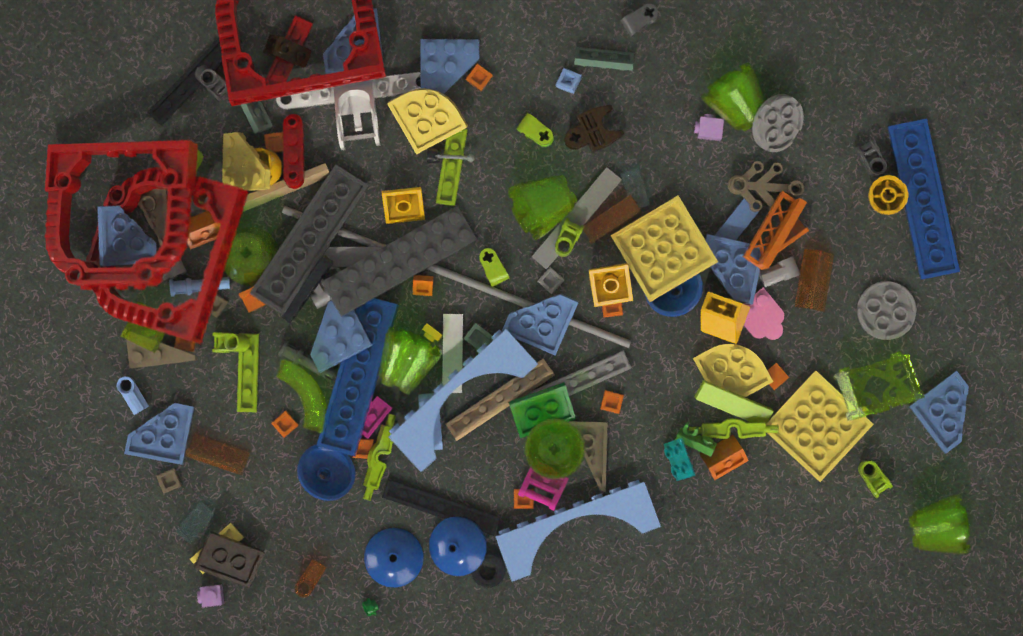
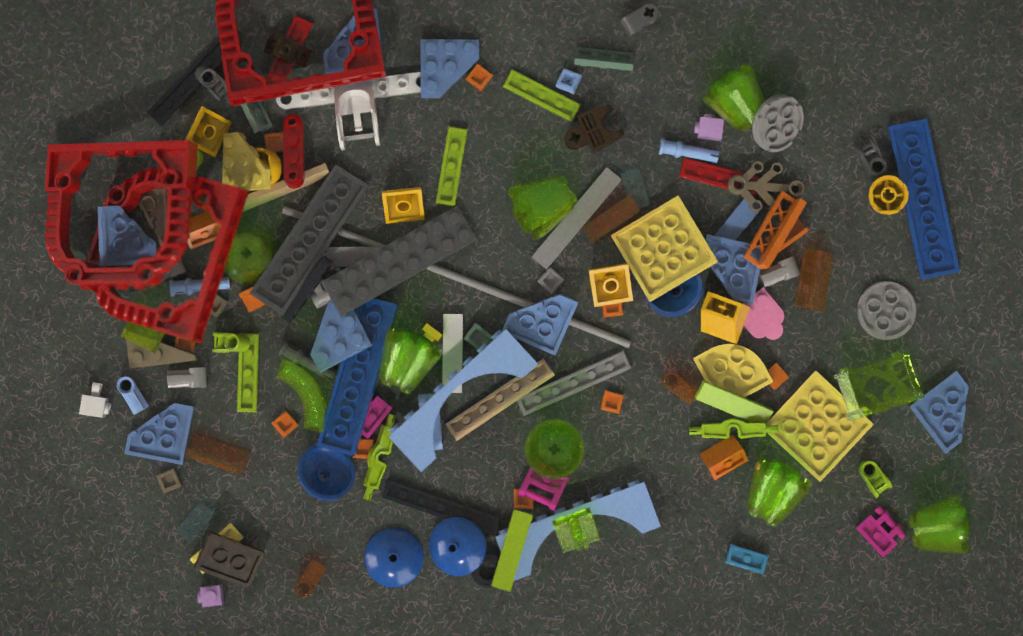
green plate [362,598,379,617] -> none
light yellow plate [387,88,468,154] -> none
orange tile [413,275,433,296] -> none
hinge [427,148,475,164] -> none
lime piece [479,248,509,287] -> none
green plate [508,382,576,438] -> none
lime piece [516,113,554,147] -> none
lime piece [555,217,585,257] -> none
dark tan wing [569,421,608,492] -> none
teal hinge [664,438,695,481] -> none
bright green plate [675,422,717,457] -> none
none -> white brick [79,382,111,418]
none -> light grey piece [167,367,207,388]
none -> yellow slope [185,106,232,157]
none -> lime tile [491,509,533,591]
none -> lime tile [503,69,581,122]
none -> clear neon green tile [552,508,600,553]
none -> light blue pin [659,137,719,163]
none -> clear orange piece [661,372,698,405]
none -> red tile [679,158,760,196]
none -> dark azure plate [725,544,769,574]
none -> clear neon green cone [746,457,812,527]
none -> dark pink plate [856,506,907,557]

